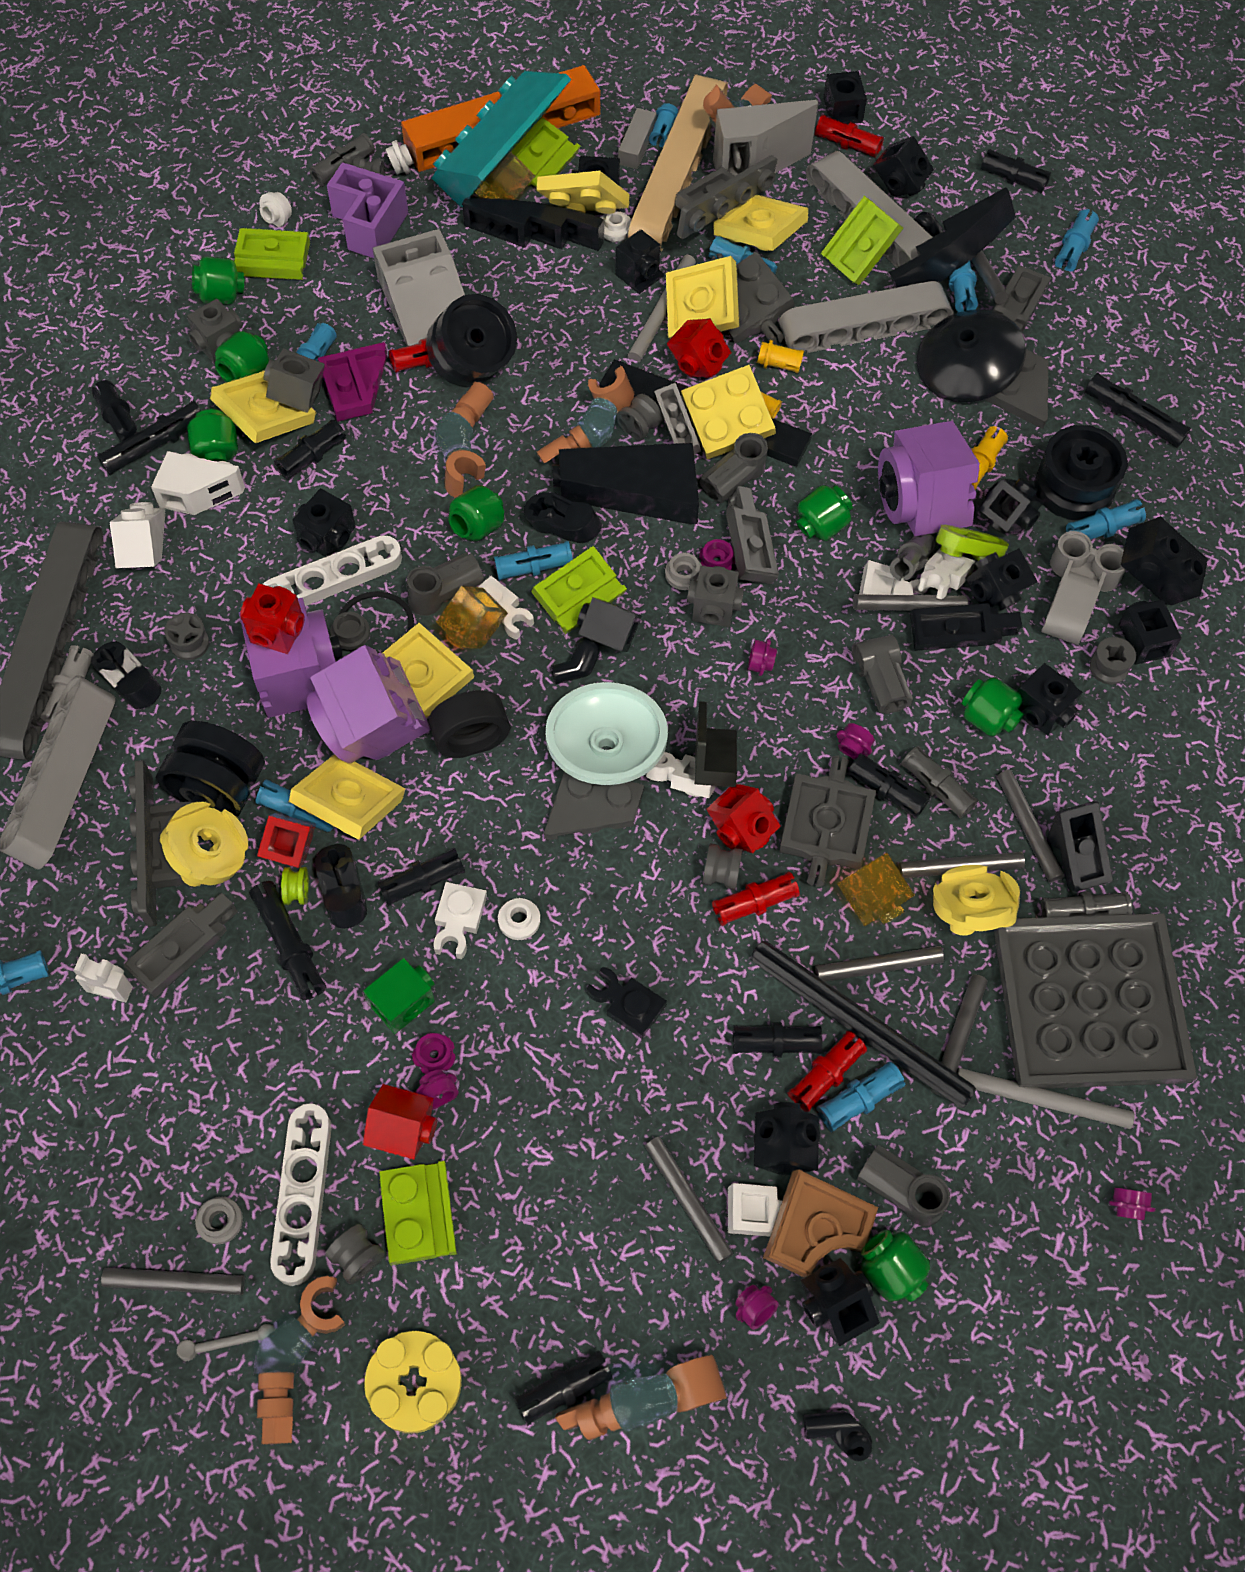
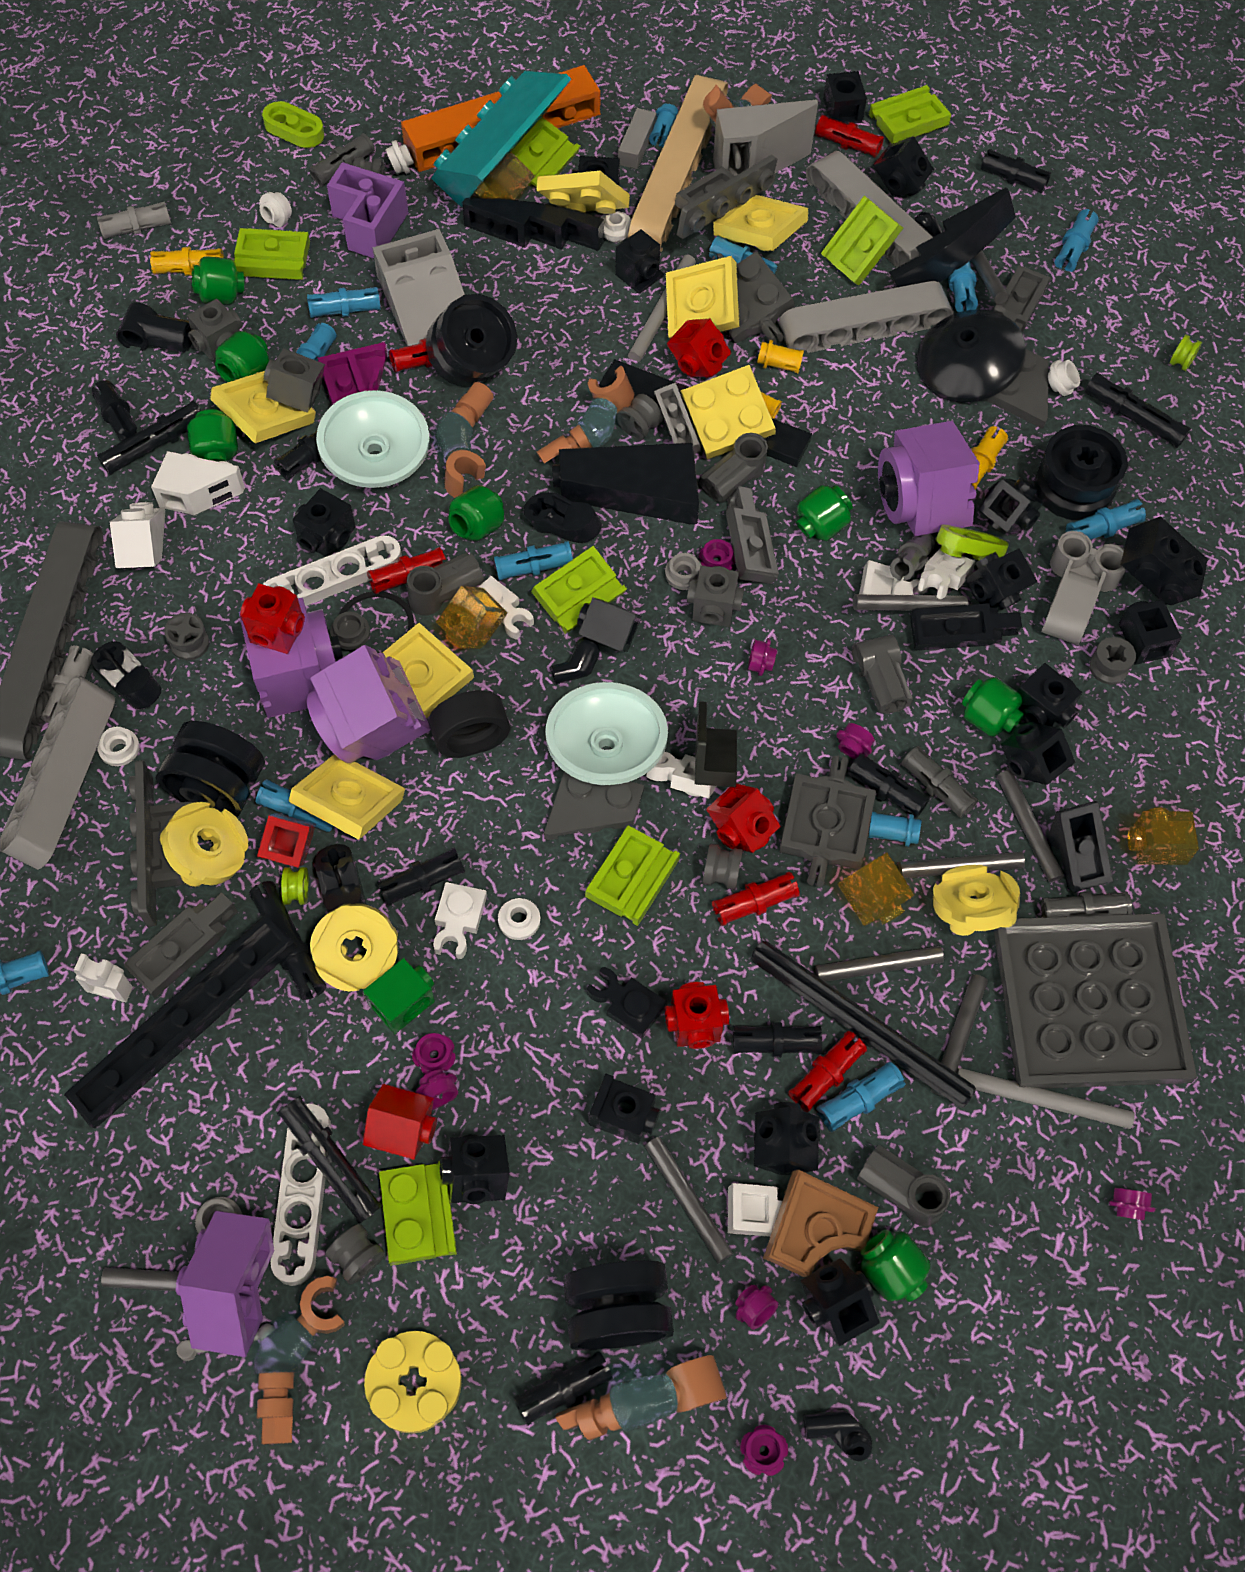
none -> black tile [64,913,298,1129]
none -> light grey pin [97,201,171,239]
none -> white plate [97,727,140,766]
none -> black piece [116,302,192,353]
none -> yellow pin [150,247,224,276]
none -> medium lavender brick [176,1211,274,1357]
none -> lime plate [262,101,324,148]
none -> black pin [277,1095,382,1224]
none -> dark azure pin [307,287,381,318]
none -> light yellow plate [310,904,398,992]
none -> light aqua dish [316,390,429,488]
none -> red pin [367,547,446,594]
none -> black brick [440,1135,510,1204]
none -> black wheel [563,1260,674,1351]
none -> lime plate [585,825,680,926]
none -> black brick [589,1073,661,1144]
none -> red brick [665,982,729,1049]
none -> magenta plate [740,1425,788,1476]
none -> dark azure pin [868,812,922,847]
none -> lime plate [869,85,951,144]
none -> black brick [1001,722,1075,785]
none -> white plate [1048,360,1080,396]
none -> clear yellow brick [1128,807,1199,865]
none -> lime bush [1169,335,1203,371]

